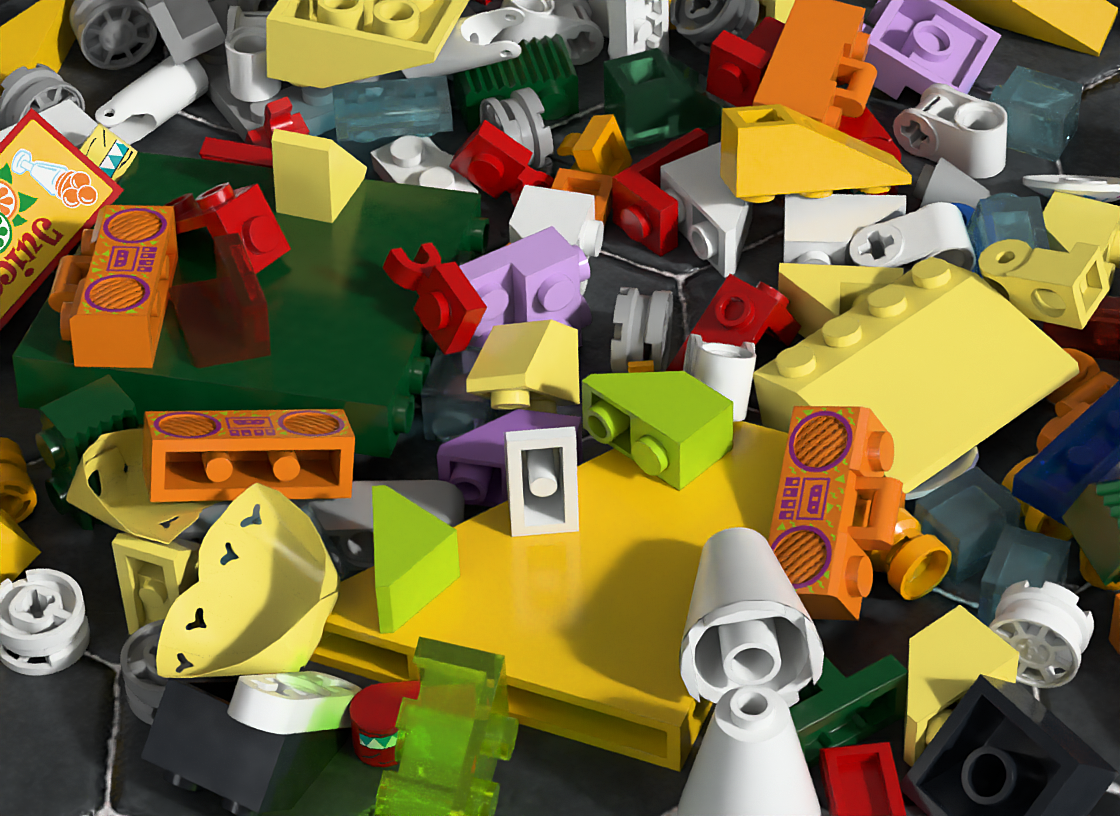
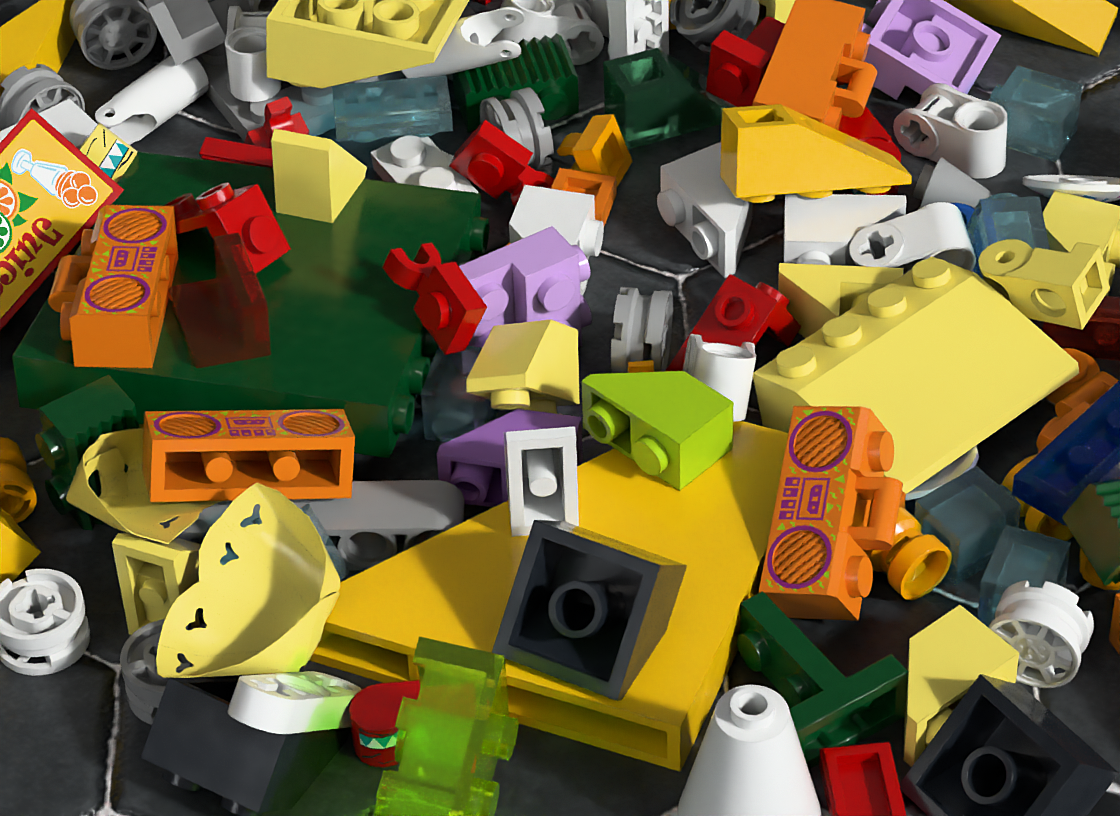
lime slope [372,485,460,634] -> none
red bracket [612,128,708,257] -> none
white cone [679,527,824,707] -> none
none -> black slope [492,520,687,701]

